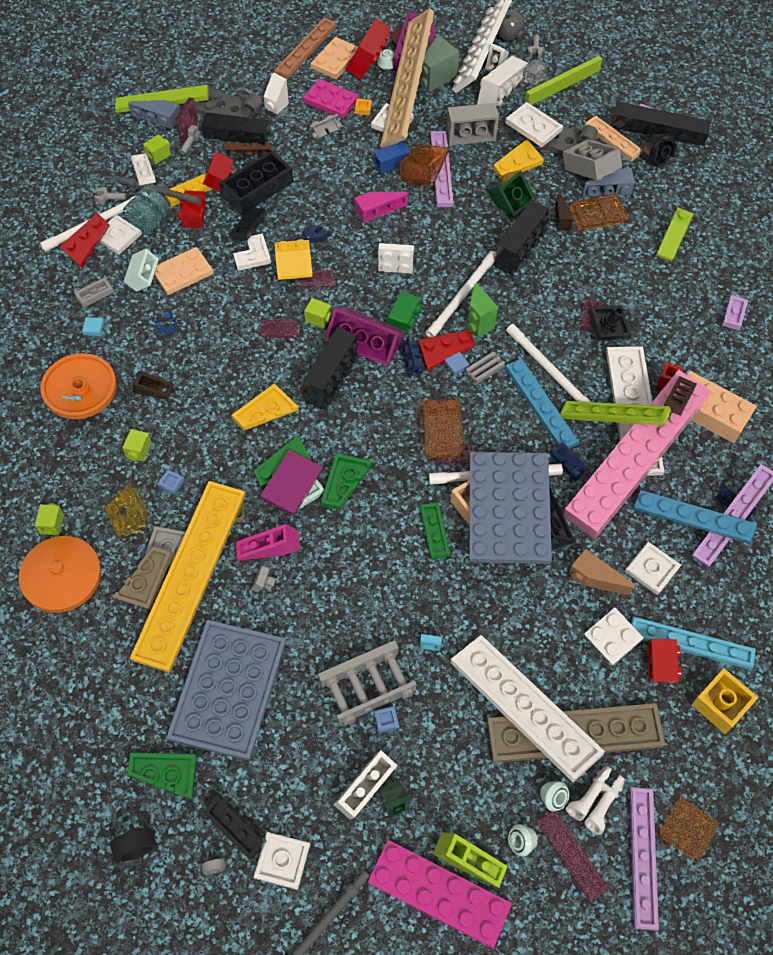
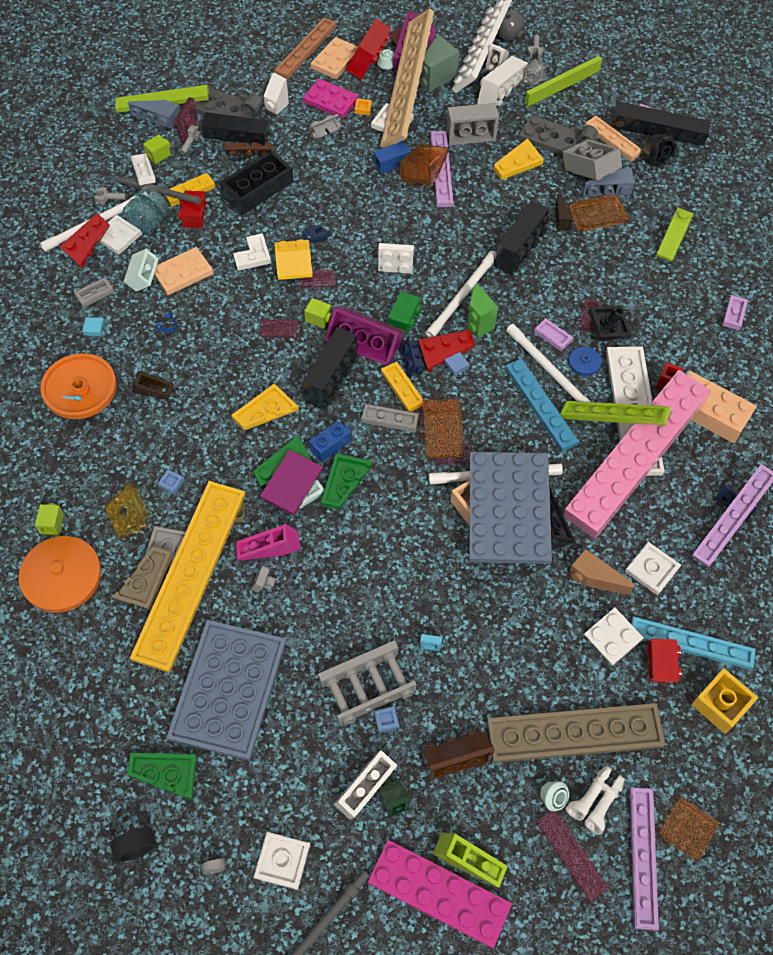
lime brick [122,429,152,462] -> none
red brick [203,151,234,192] -> none
black plate [203,794,267,860] -> none
black plate [231,208,267,241] -> none
dark pink slope [354,192,408,223] -> none
green tile [420,502,450,560] -> none
white plate [451,635,605,782] -> none
light grey tile [465,351,505,384] -> none
dark green slope [487,170,535,217] -> none
white plate [505,102,563,147] -> none
light aqua cone [508,824,538,857] -> none
dark blue hinge [550,442,588,482] -> none
dark azure plate [634,490,757,544] -> none
dark brown slope [664,376,697,416] -> none
none -> blue brick [309,420,351,463]
none -> light grey tile [361,404,419,432]
none -> yellow plate [381,362,424,412]
none -> reddish brown slope [421,731,495,781]
none -> lavender tile [534,318,573,352]
none -> blue piece [569,347,602,376]

